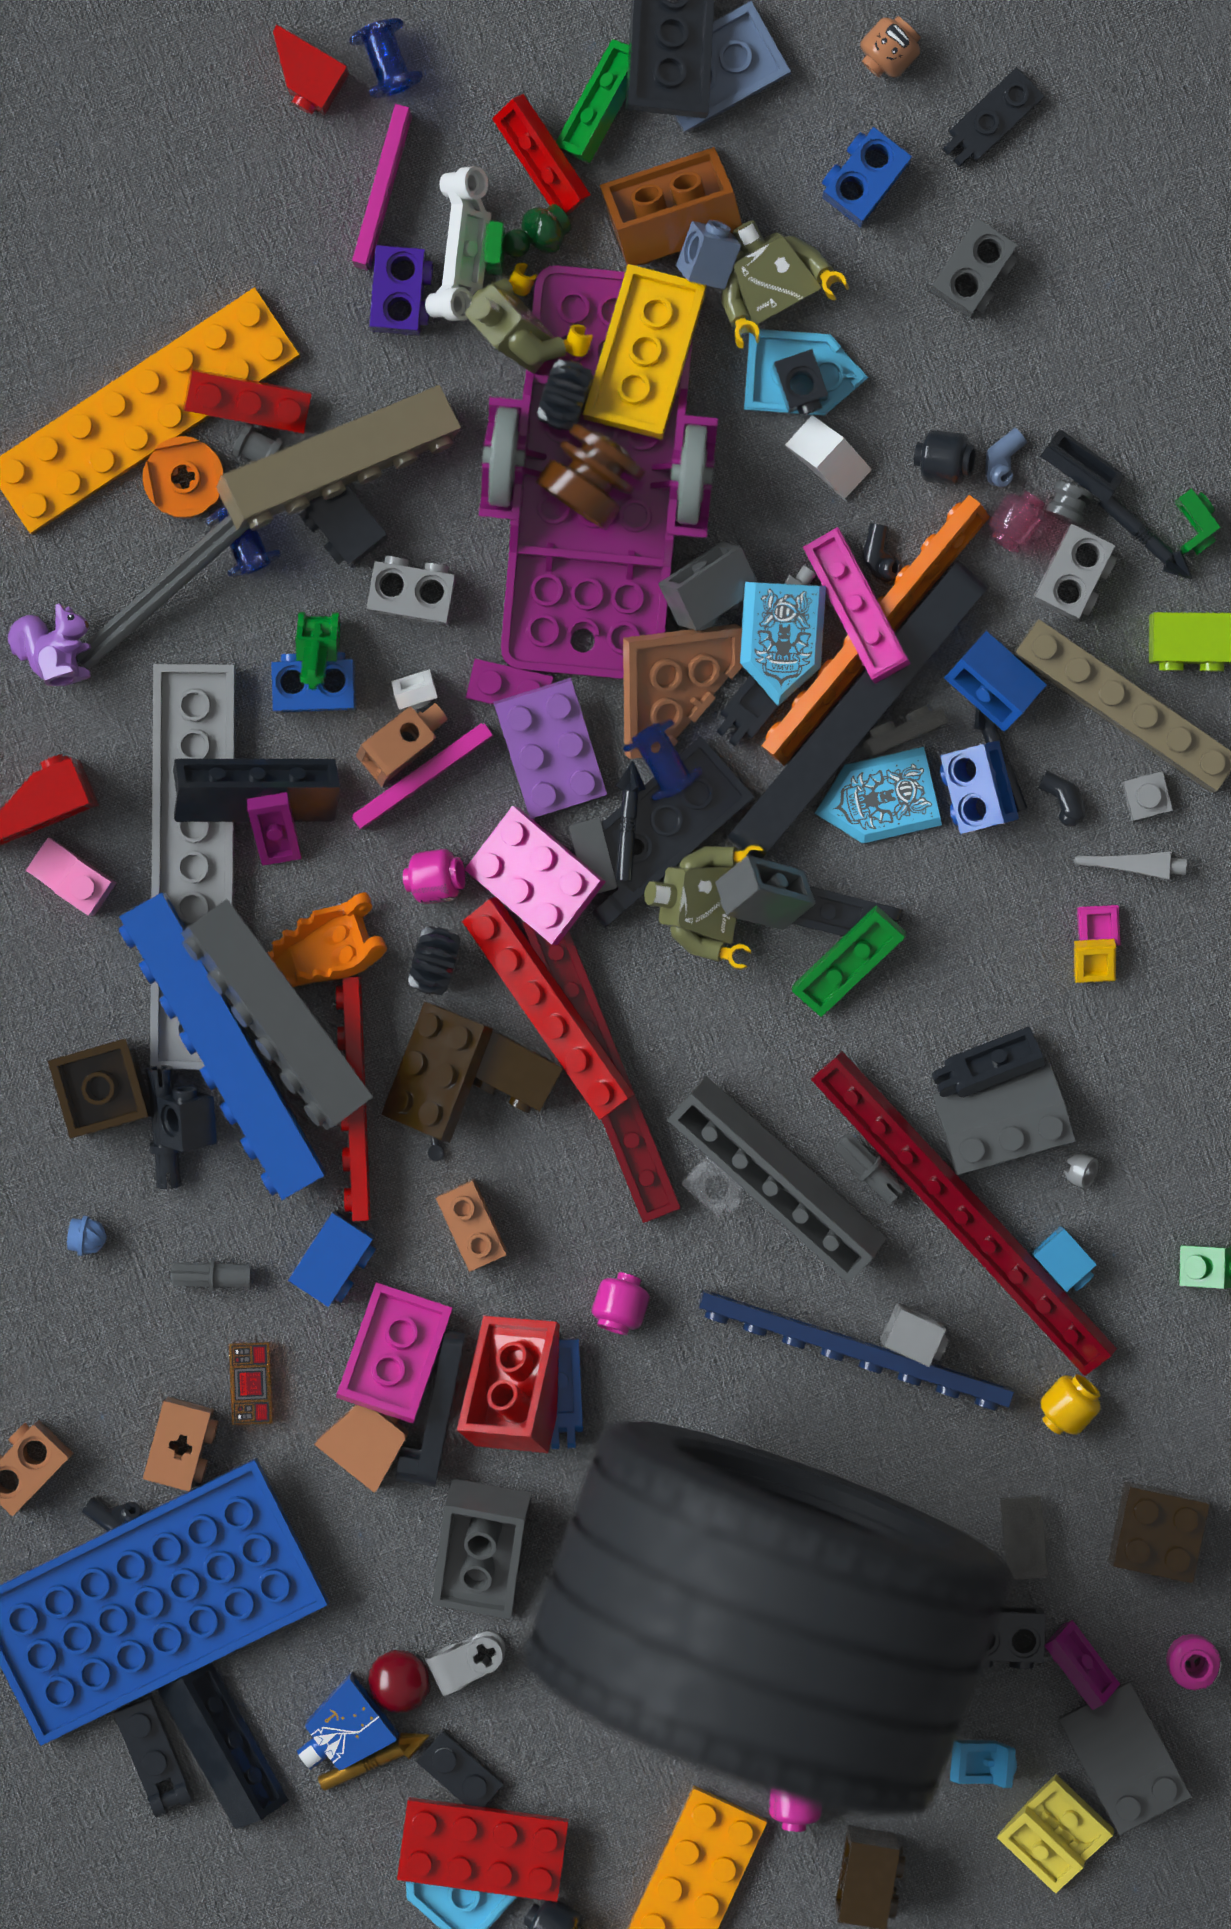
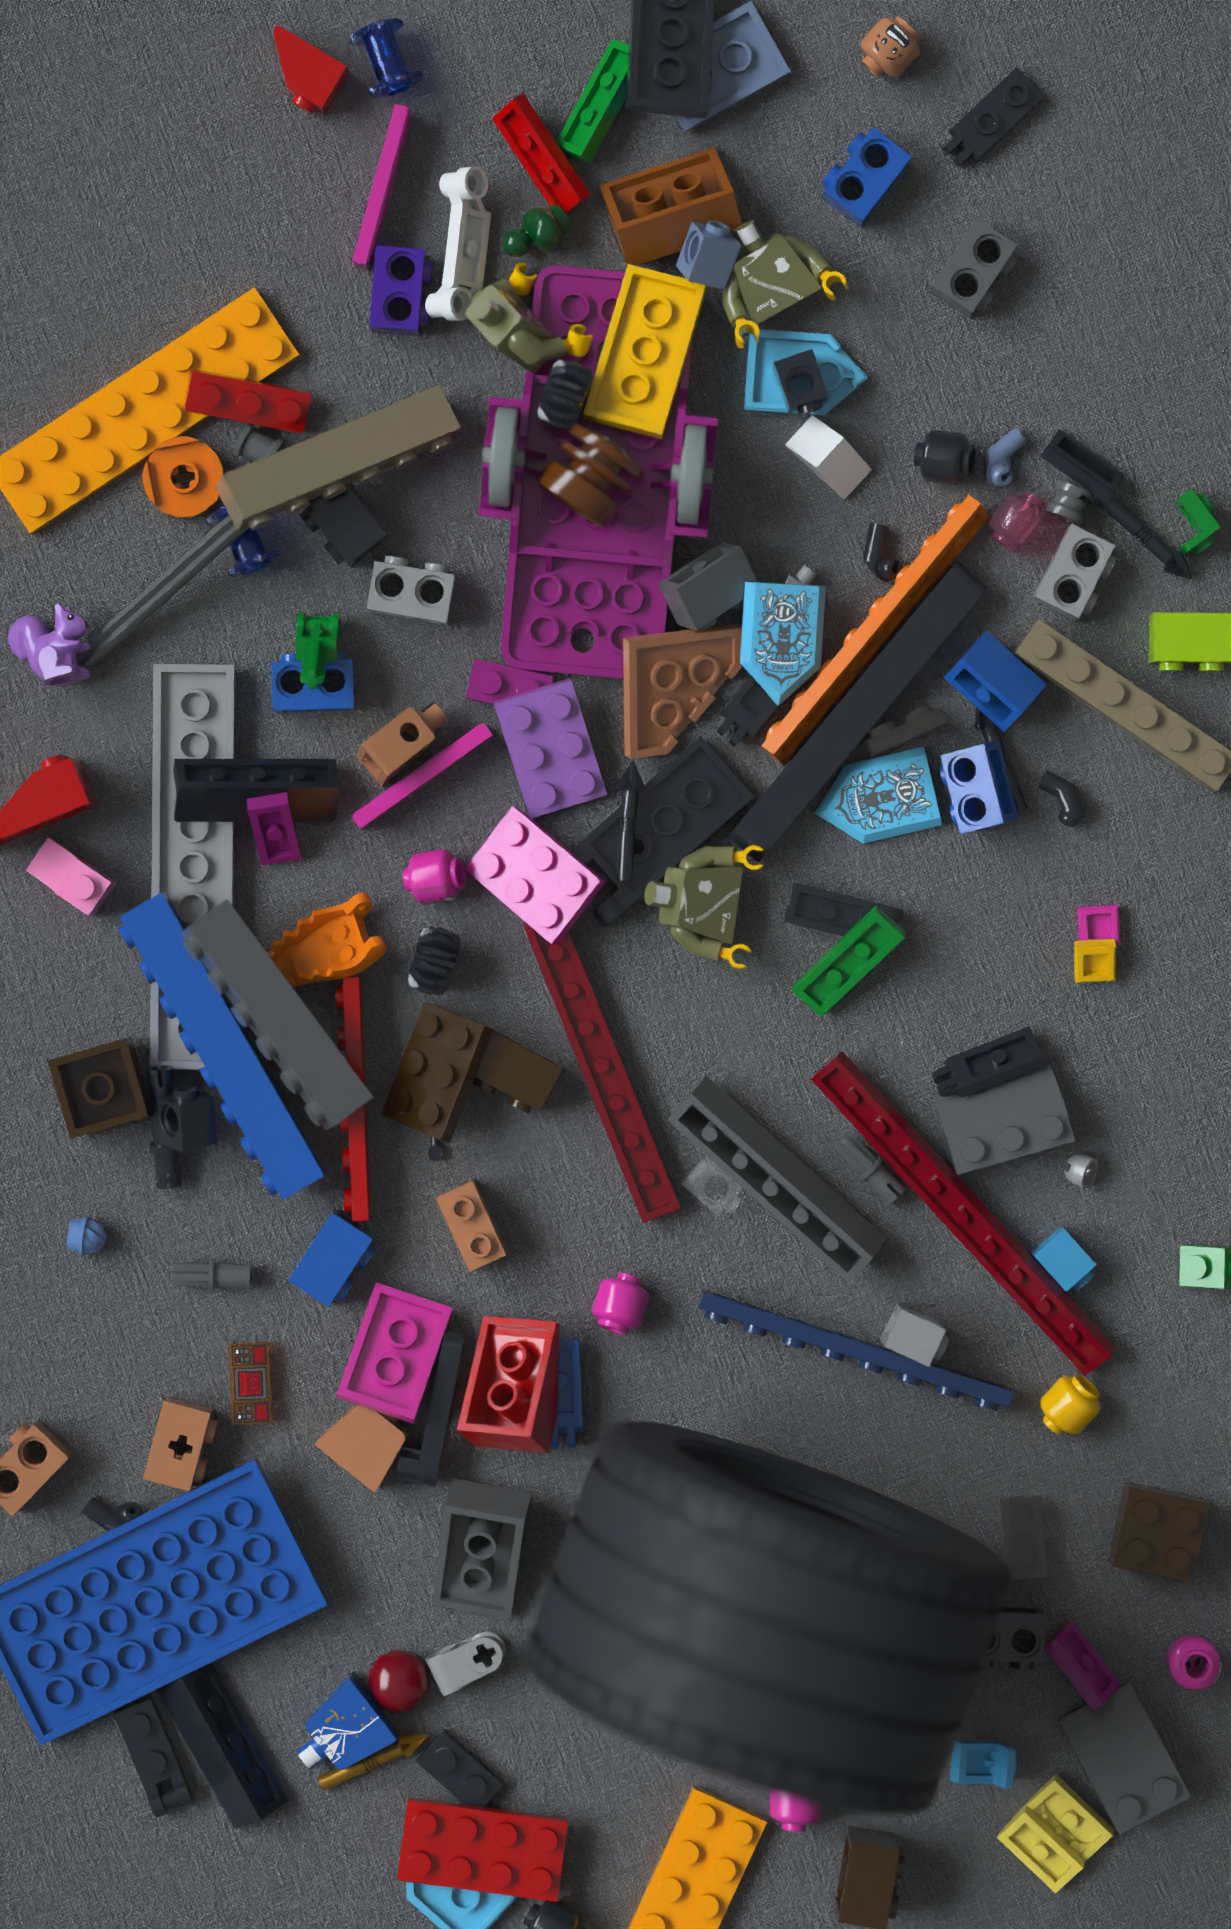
white plate [391,669,438,710] -> none
red plate [462,897,635,1120] -> none
green tile [484,221,506,276] -> none
dark grey sticker [569,818,617,893] -> none
clear blue hose [623,719,703,800] -> none
dark grey brick [715,855,816,930] -> none
dark pink tile [803,527,911,684] -> none
light grey piece [1074,851,1187,880] -> none
light grey plate [1122,771,1173,821] -> none

